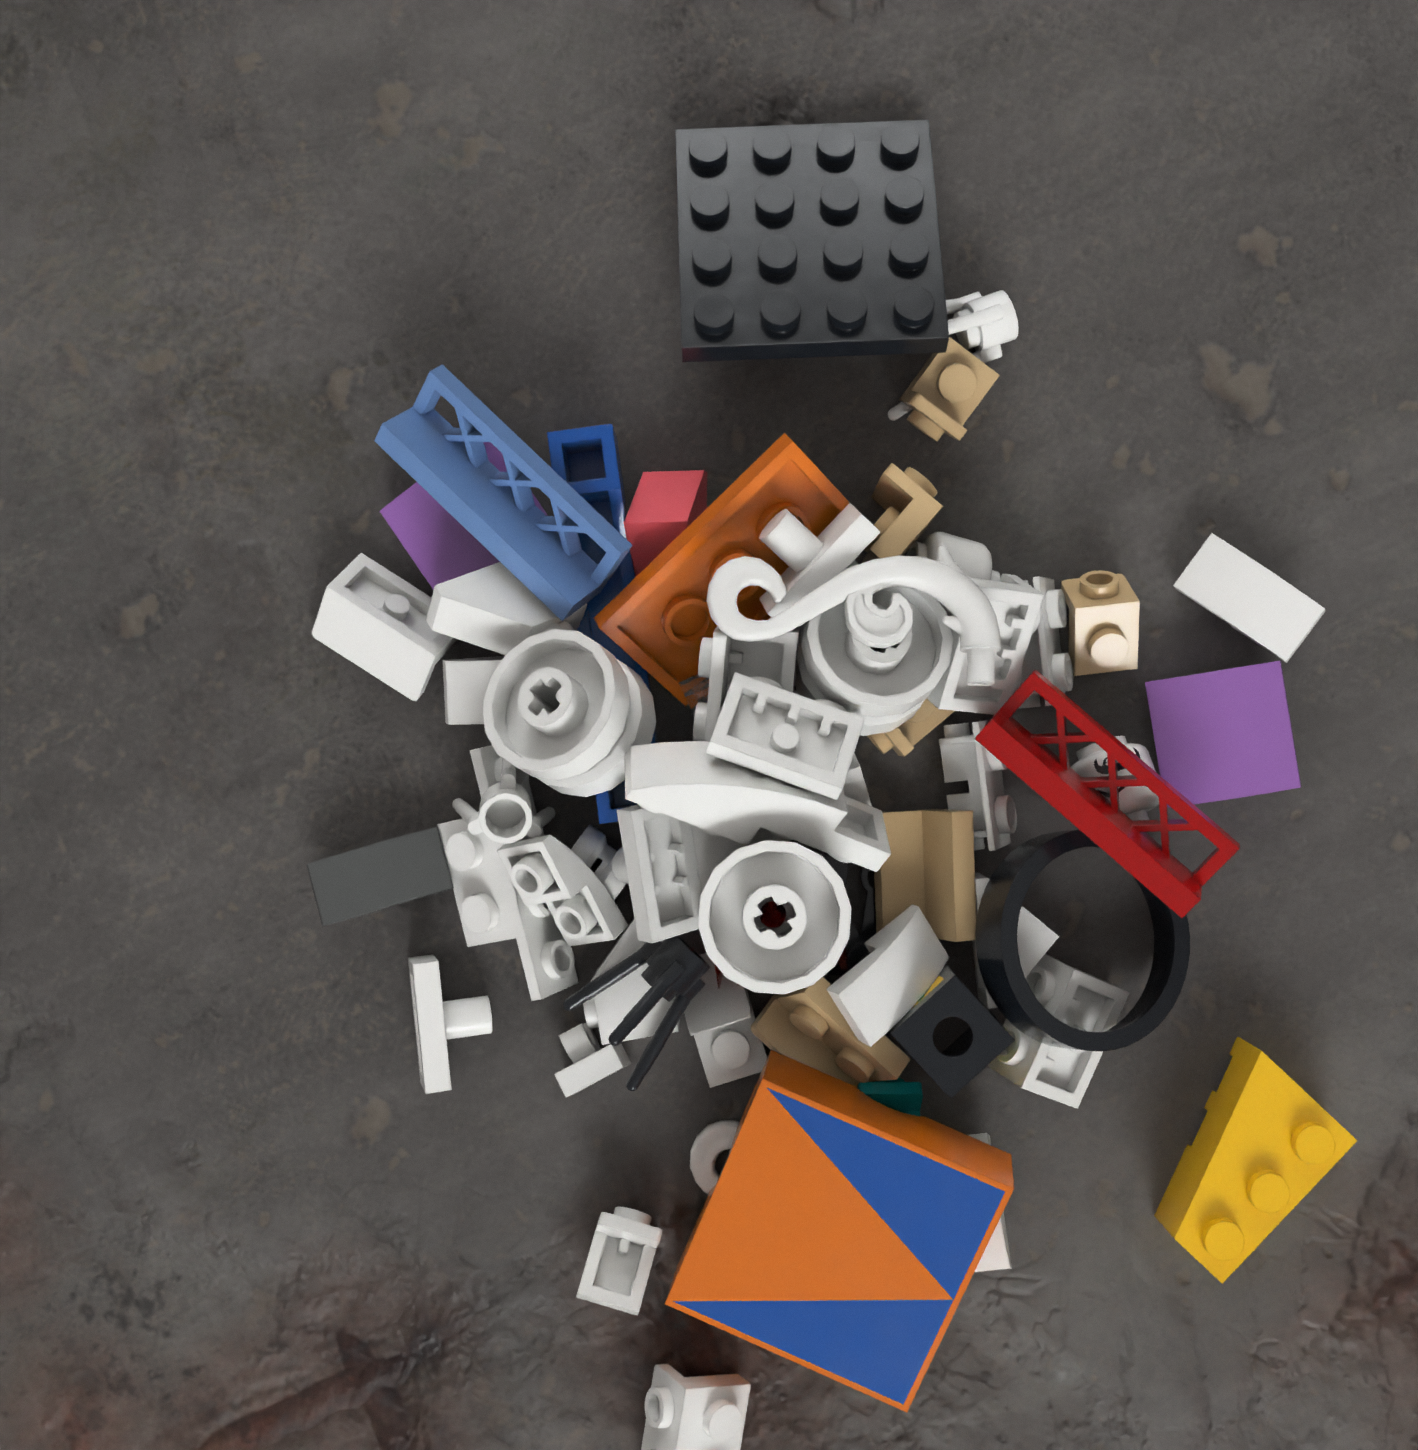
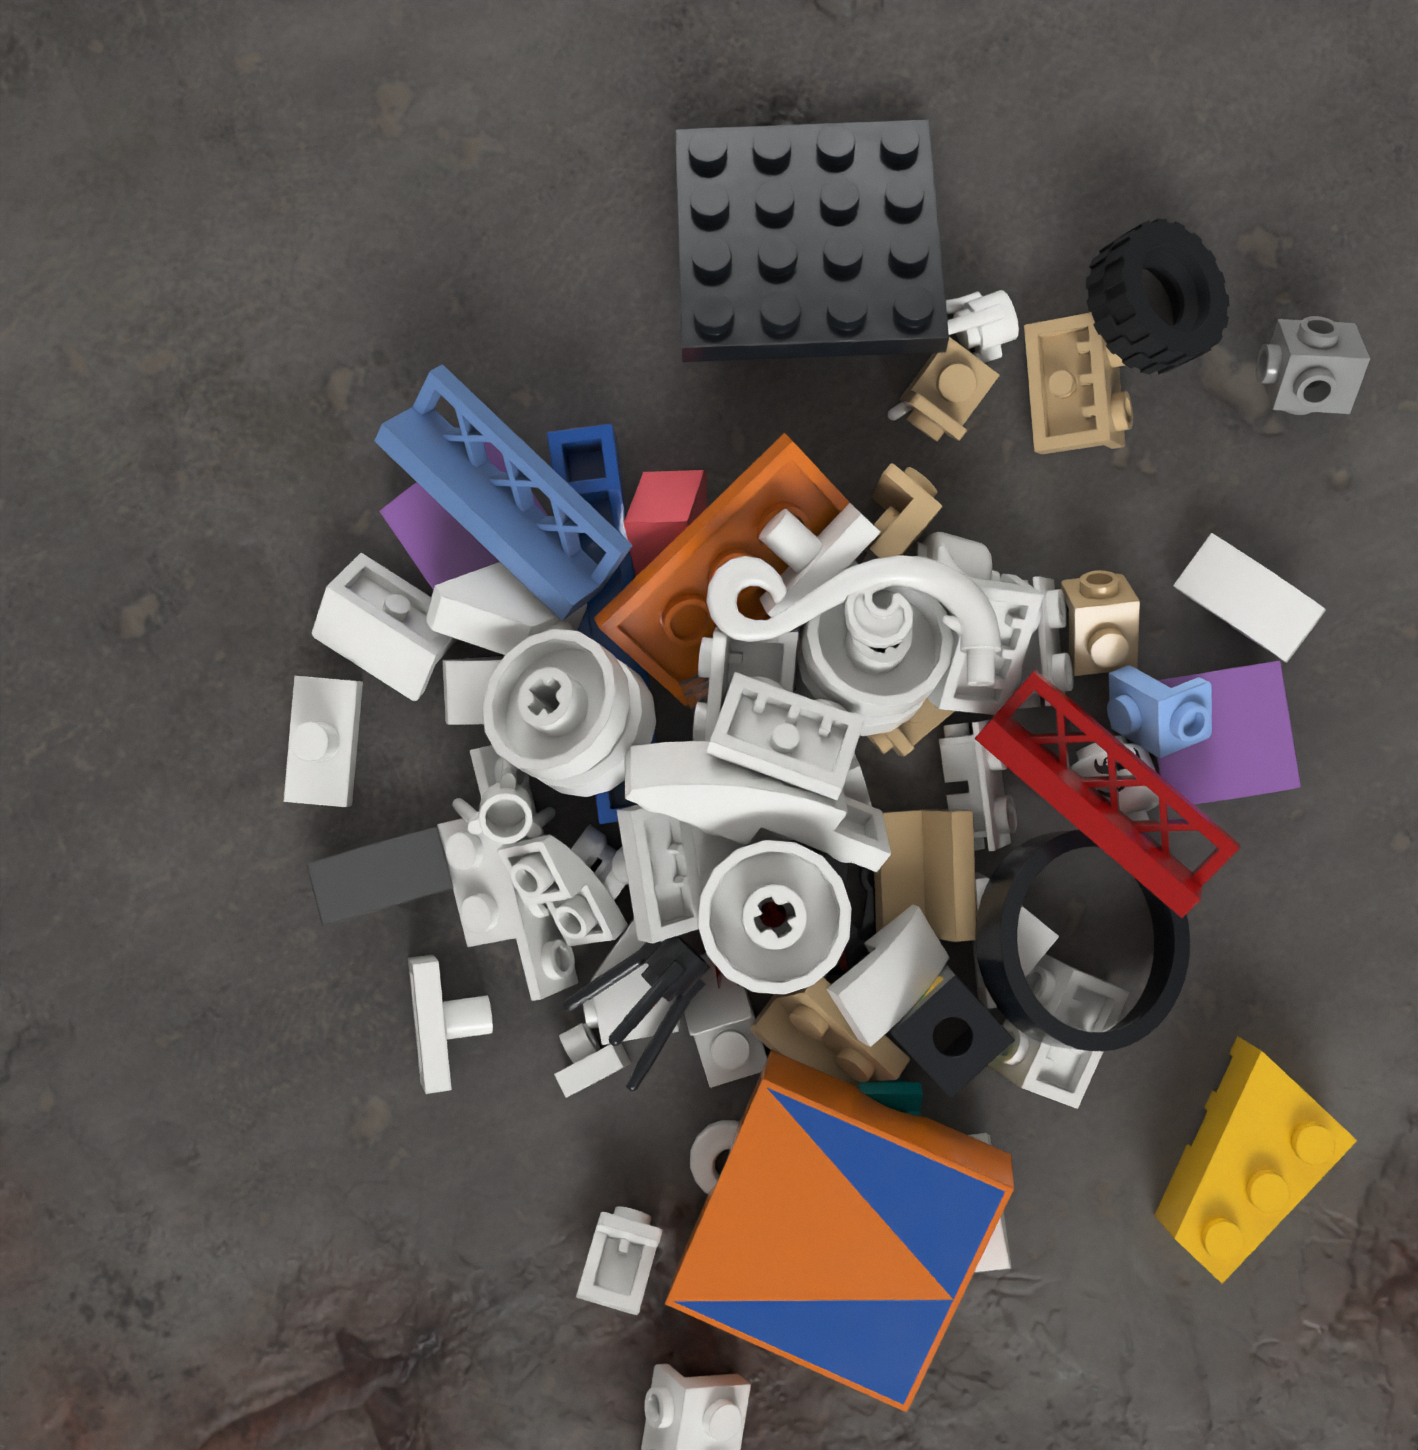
none -> white tile [283,676,363,807]
none -> tan bracket [1024,312,1133,455]
none -> black tyre [1086,218,1230,375]
none -> light blue bracket [1107,665,1212,758]
none -> light grey brick [1256,316,1370,415]

